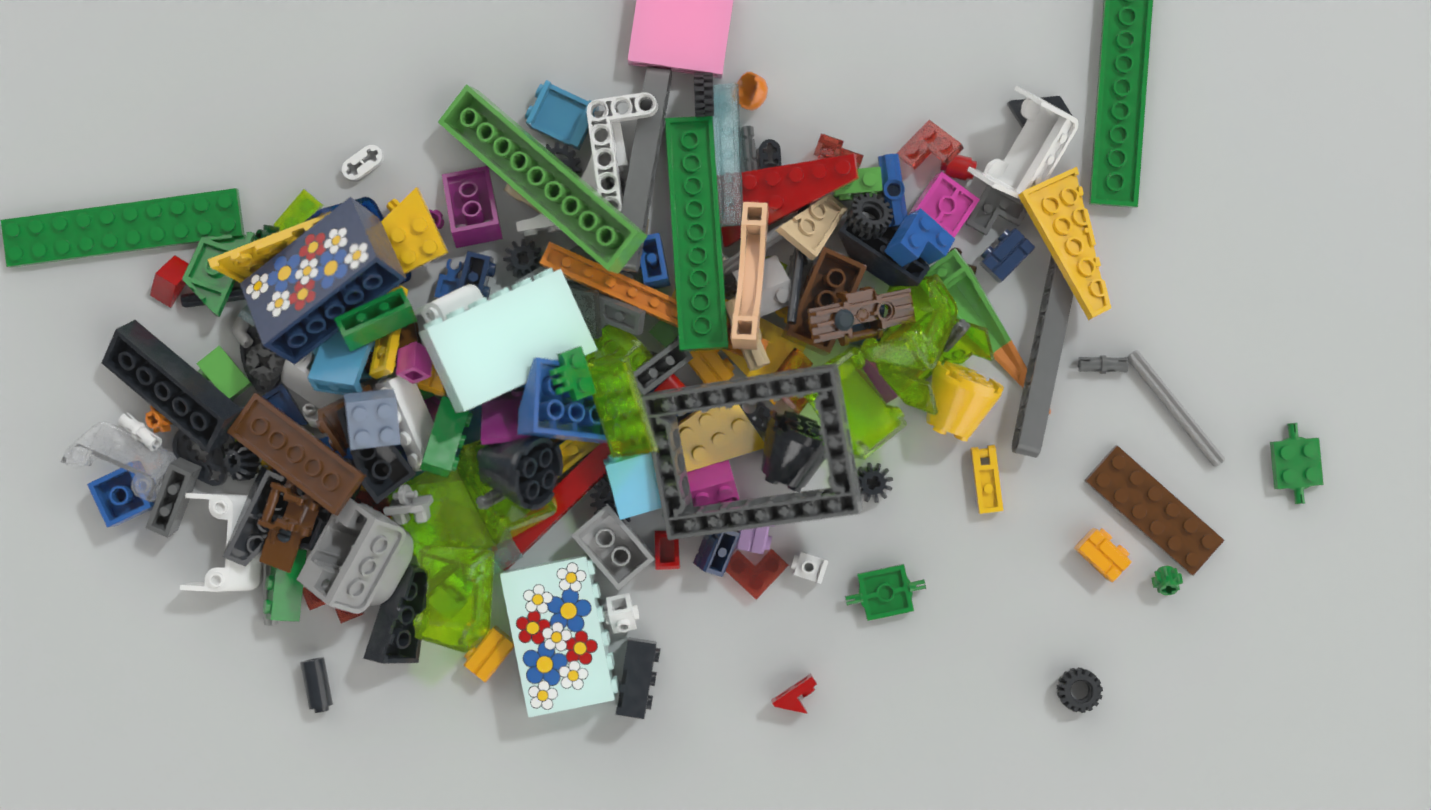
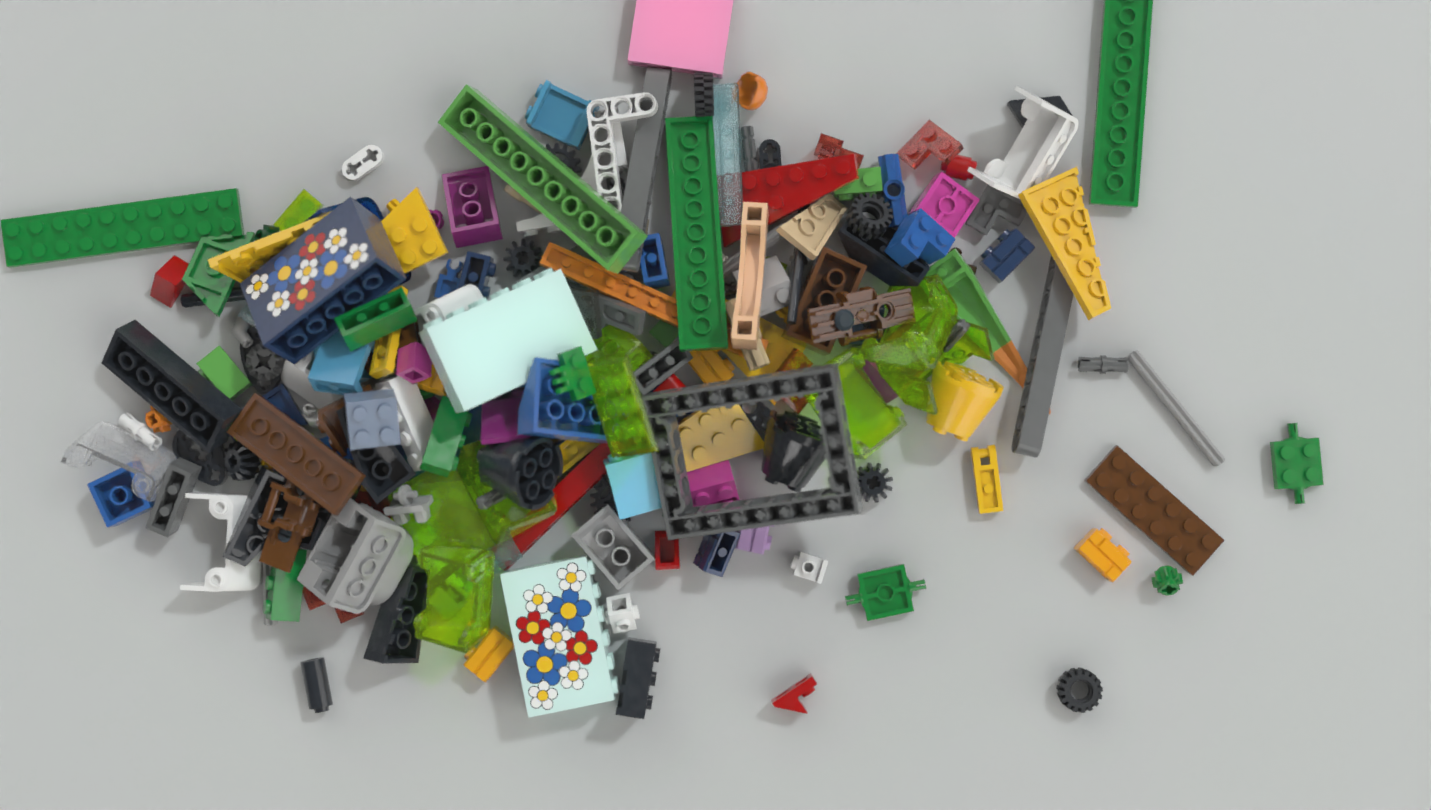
clear red plate [725,548,789,600] -> none

